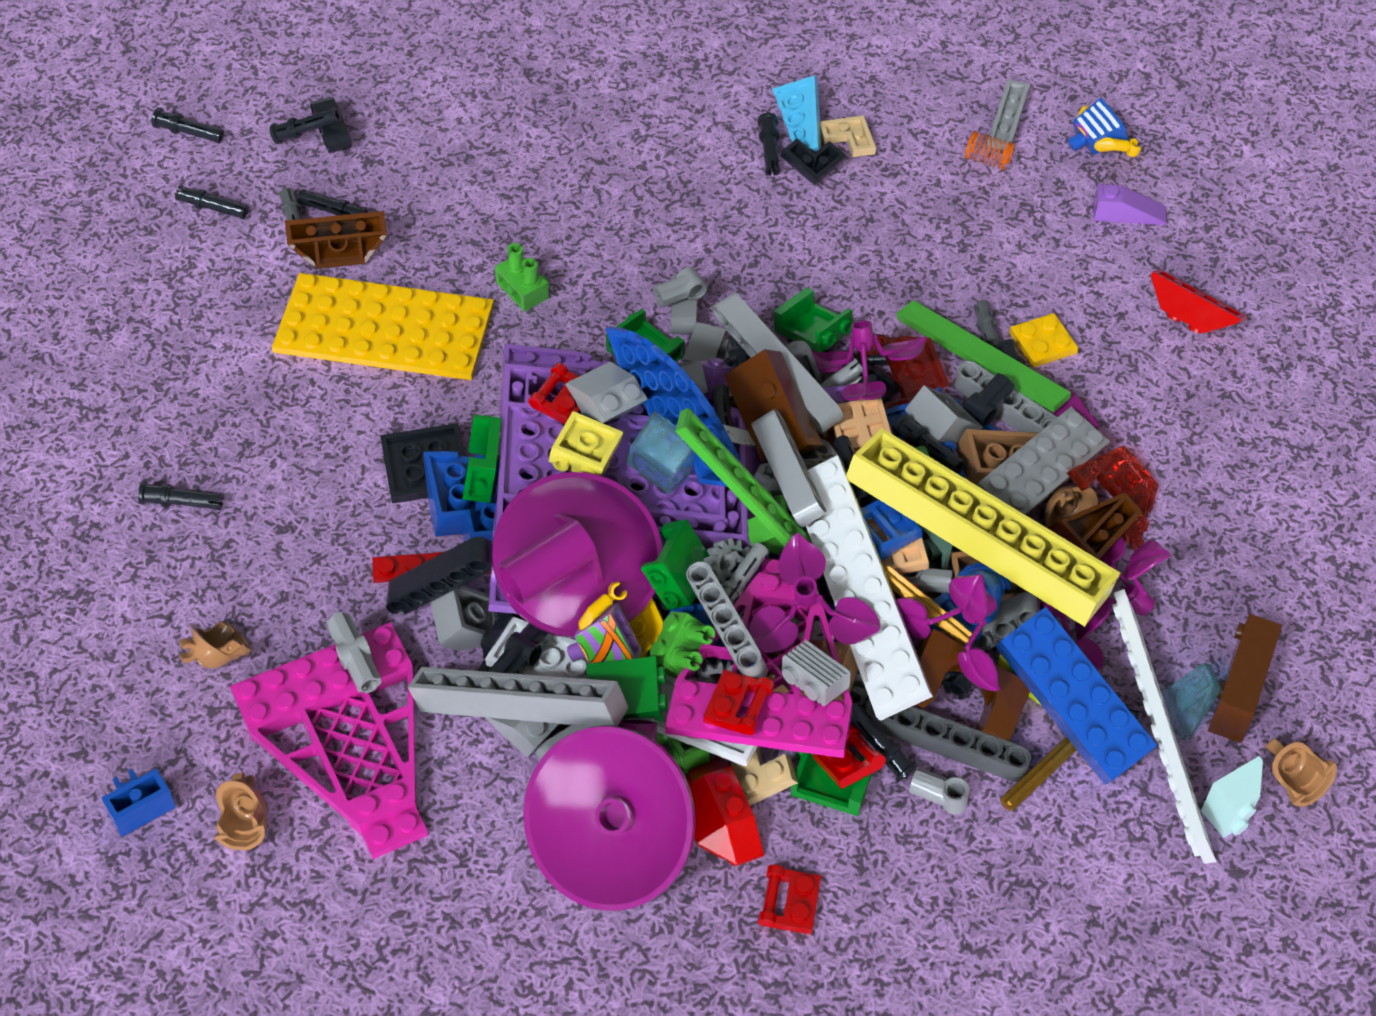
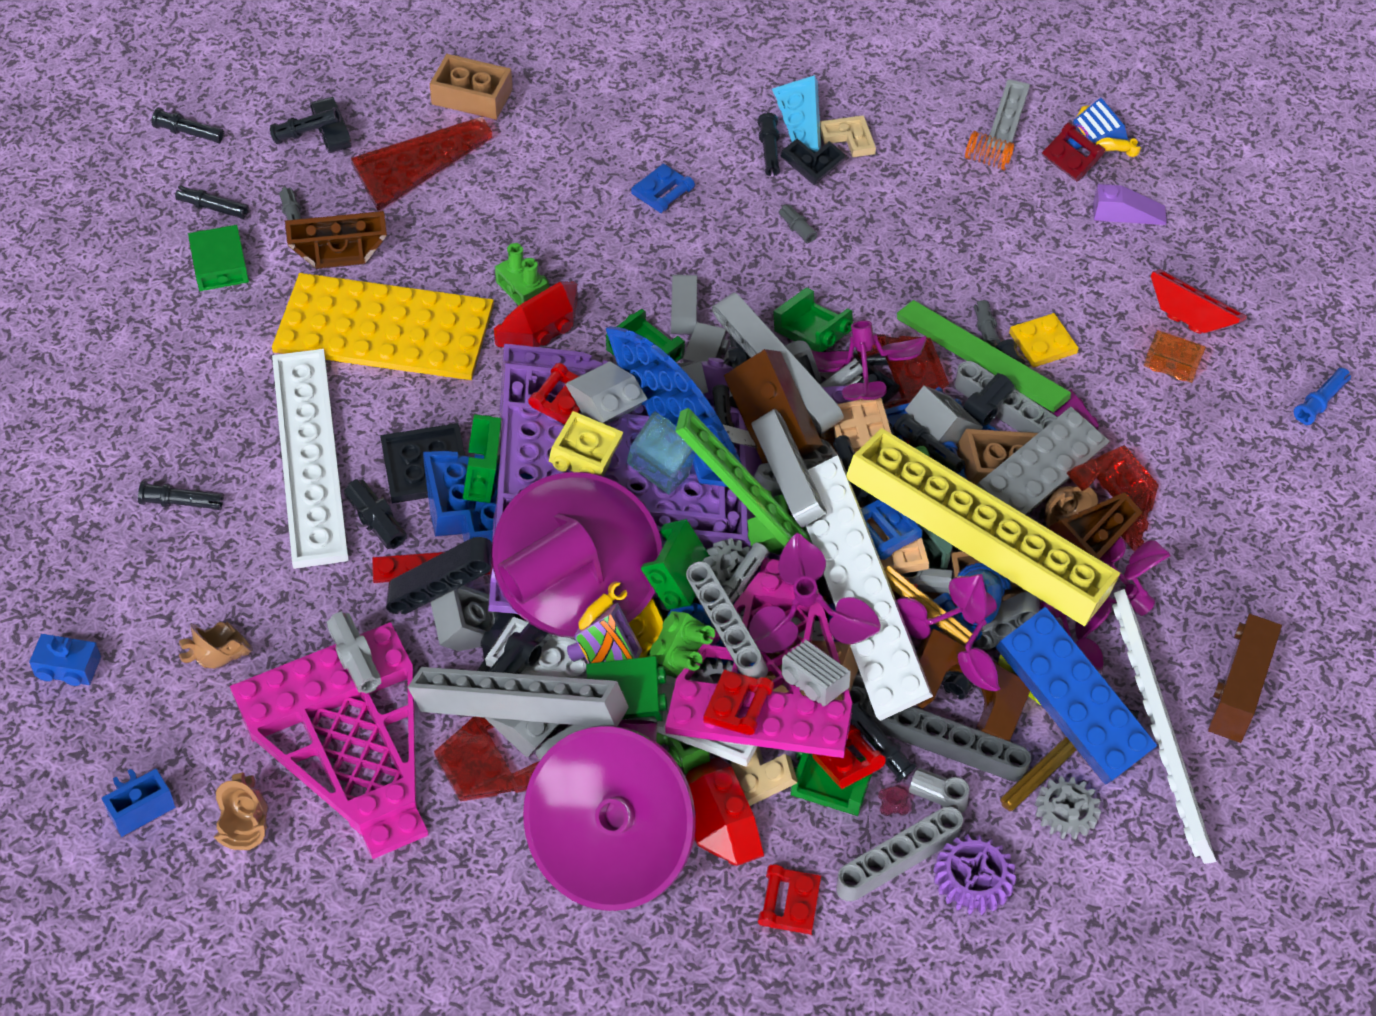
black pin [297,189,368,215] -> none
light grey piece [653,267,707,307] -> none
clear light blue wing [1162,663,1221,740] -> none
light aqua slope [1201,756,1263,838] -> none
medium nougat helmet [1264,738,1337,807] -> none
none -> blue brick [29,634,101,686]
none -> green panel [188,225,249,291]
none -> white plate [272,349,349,569]
none -> black piece [344,479,407,549]
none -> clear red wing [351,116,492,211]
none -> medium nougat brick [429,54,513,120]
none -> clear red wing [434,716,539,802]
none -> red wedge [494,281,578,347]
none -> blue plate [631,163,695,213]
none -> dark grey axle [779,204,818,244]
none -> light grey beam [836,807,963,901]
none -> clear pink plate [878,787,909,816]
none -> medium lavender gear [933,834,1016,915]
none -> light grey gear [1035,776,1101,840]
none -> dark red plate [1042,122,1105,182]
none -> clear orange brick [1144,330,1206,383]
none -> blue pin [1293,368,1351,425]

